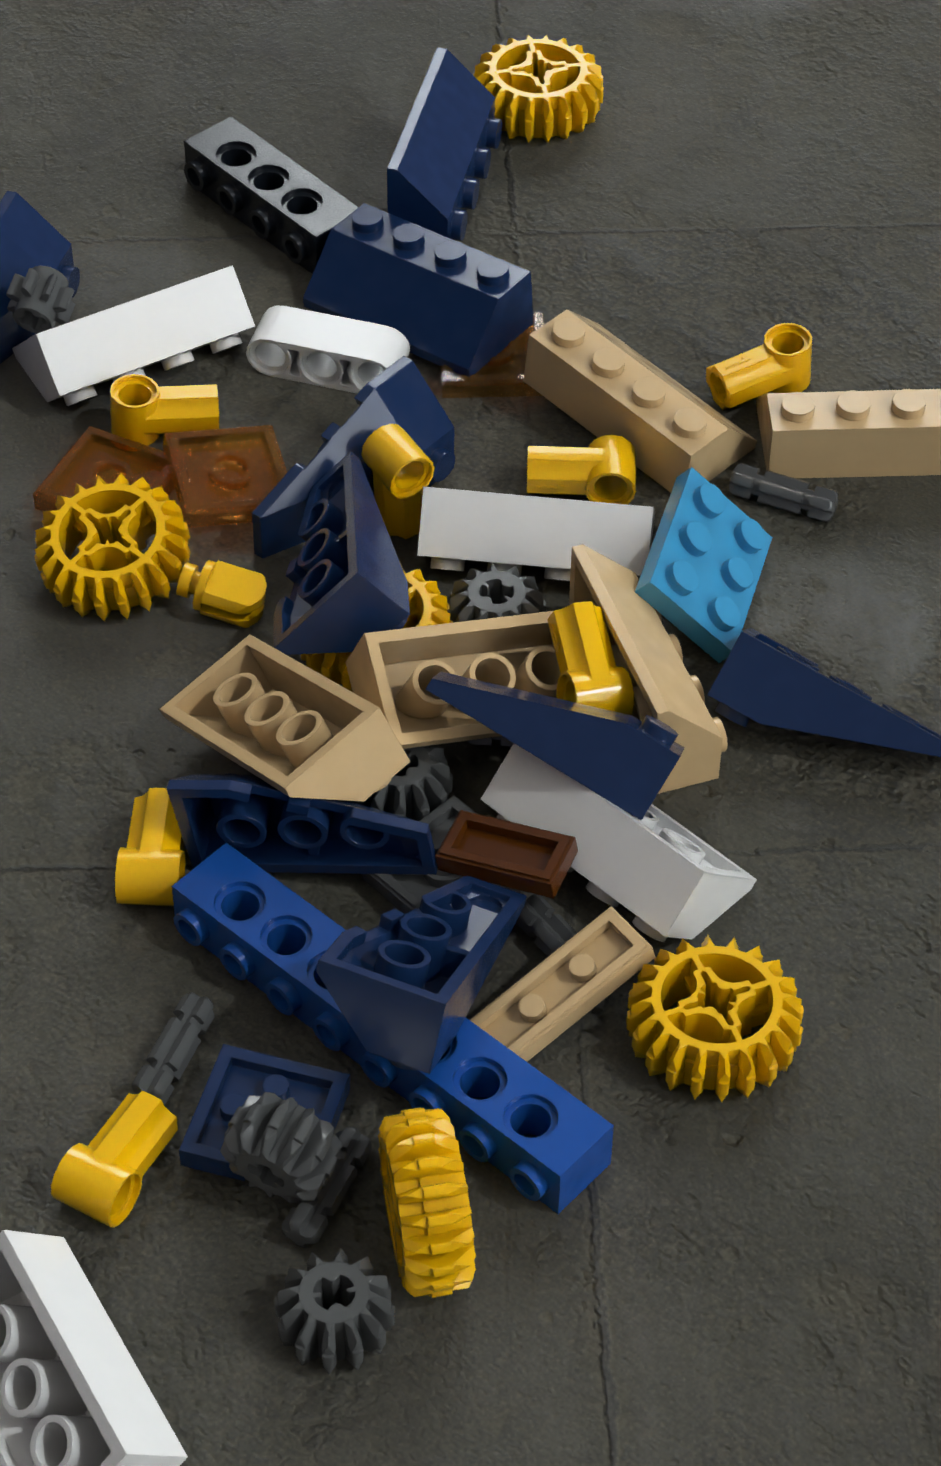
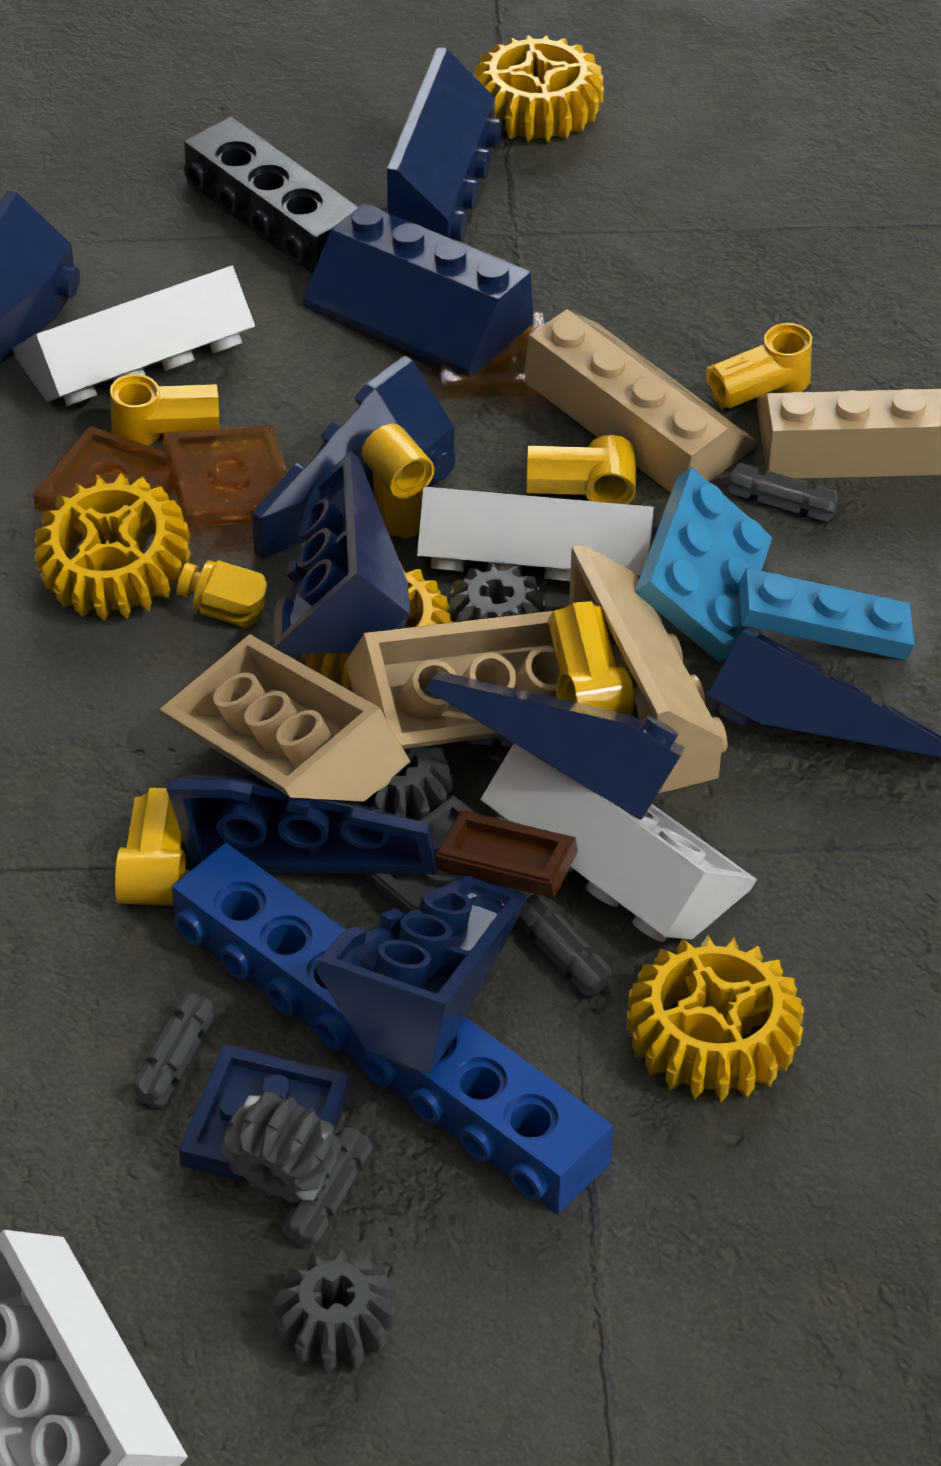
dark grey gear [6,265,76,333] -> none
yellow piece [51,1091,178,1228] -> none
white beam [246,305,410,394] -> none
yellow gear [378,1107,476,1298] -> none
tan tile [470,906,656,1062] -> none
none -> dark azure plate [738,568,915,660]

